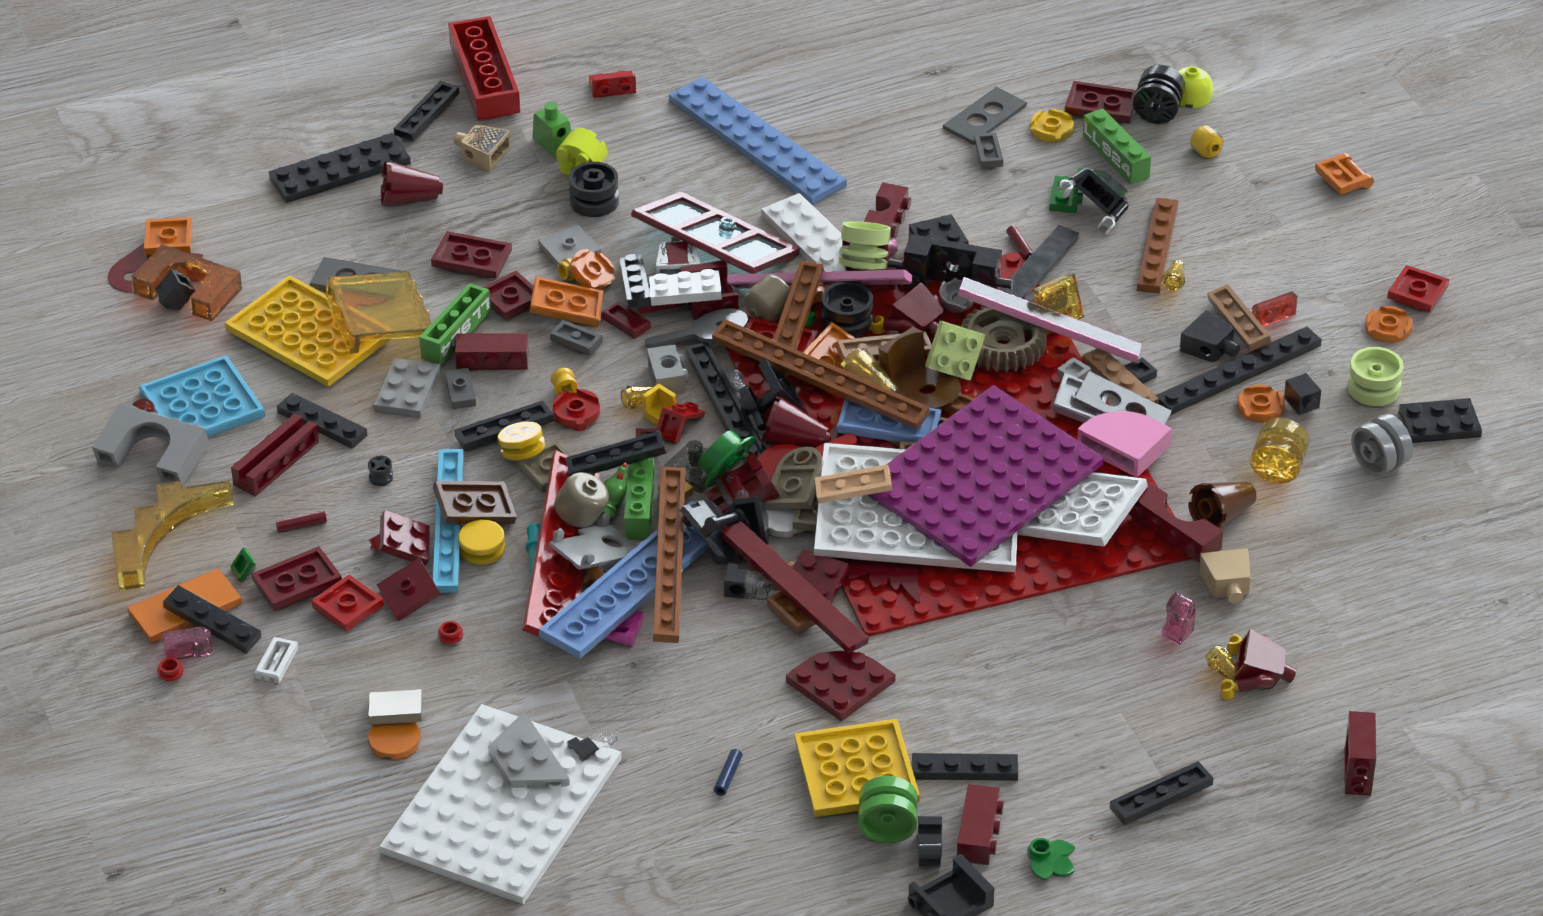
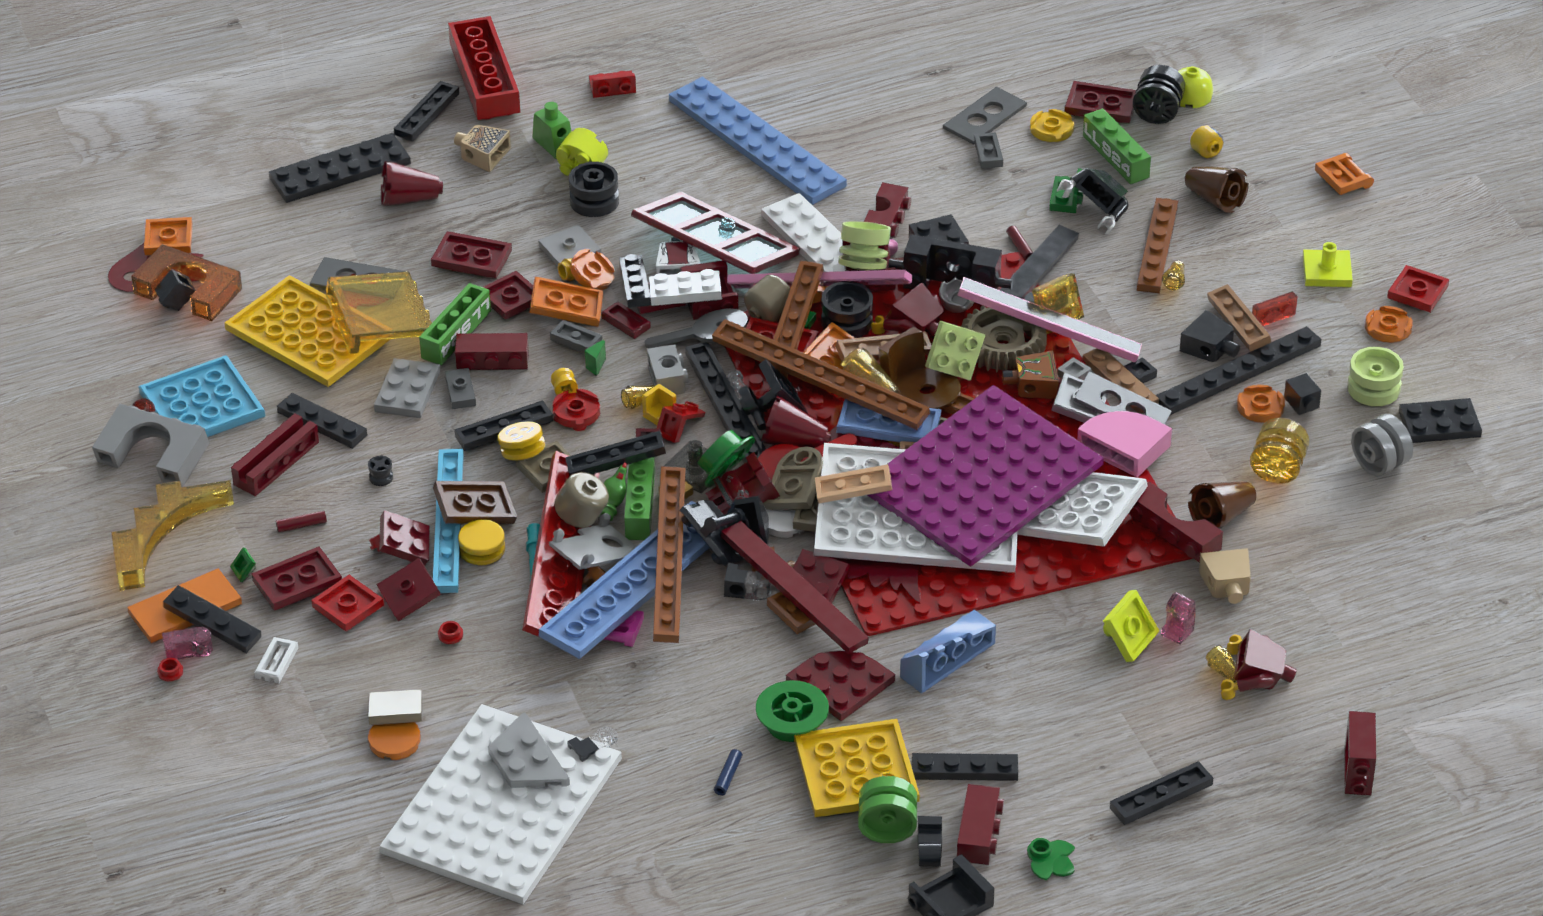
none -> green slope [585,340,606,376]
none -> green piece [756,680,829,742]
none -> medium blue wedge [900,610,996,694]
none -> dark orange torso [1002,351,1059,399]
none -> neon yellow tile [1103,590,1159,662]
none -> reddish brown cone [1185,167,1249,213]
none -> neon yellow tile [1303,242,1353,287]

